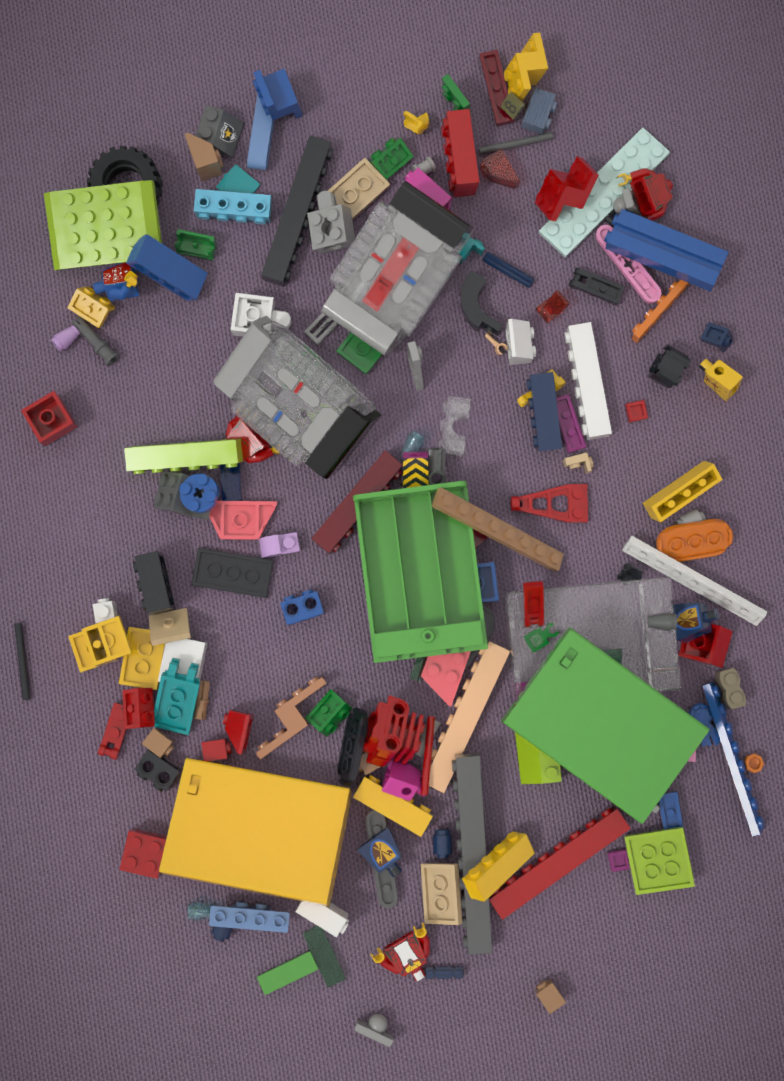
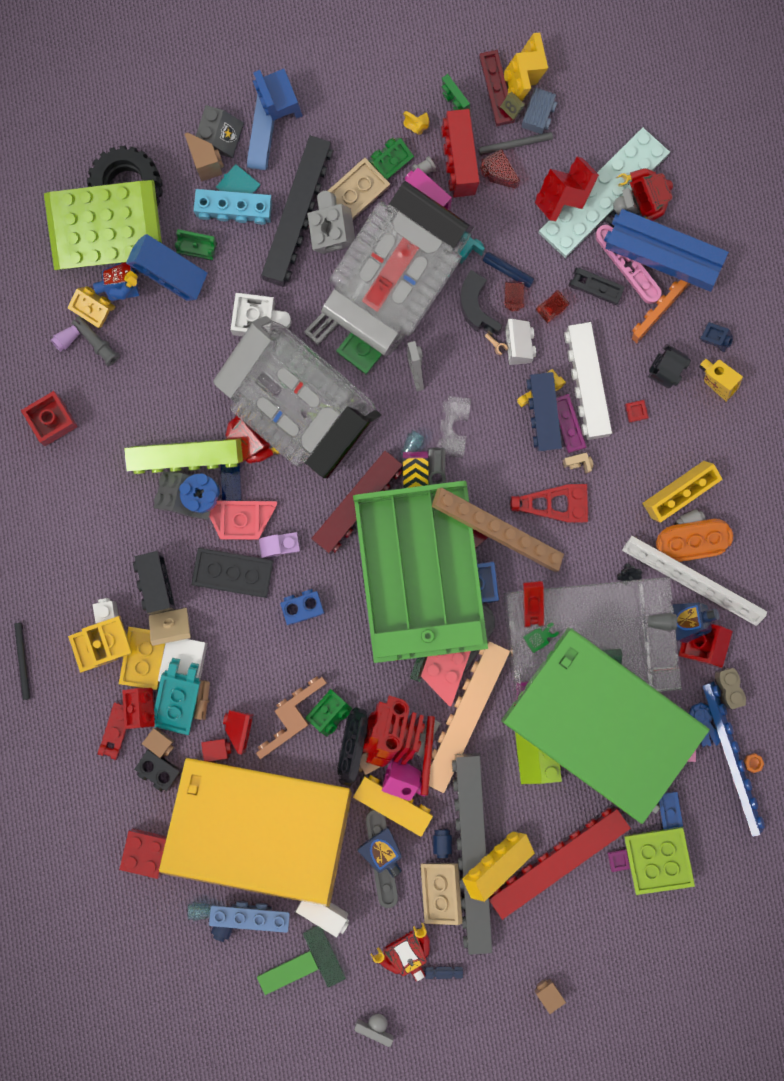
none -> clear red bracket [504,282,524,311]

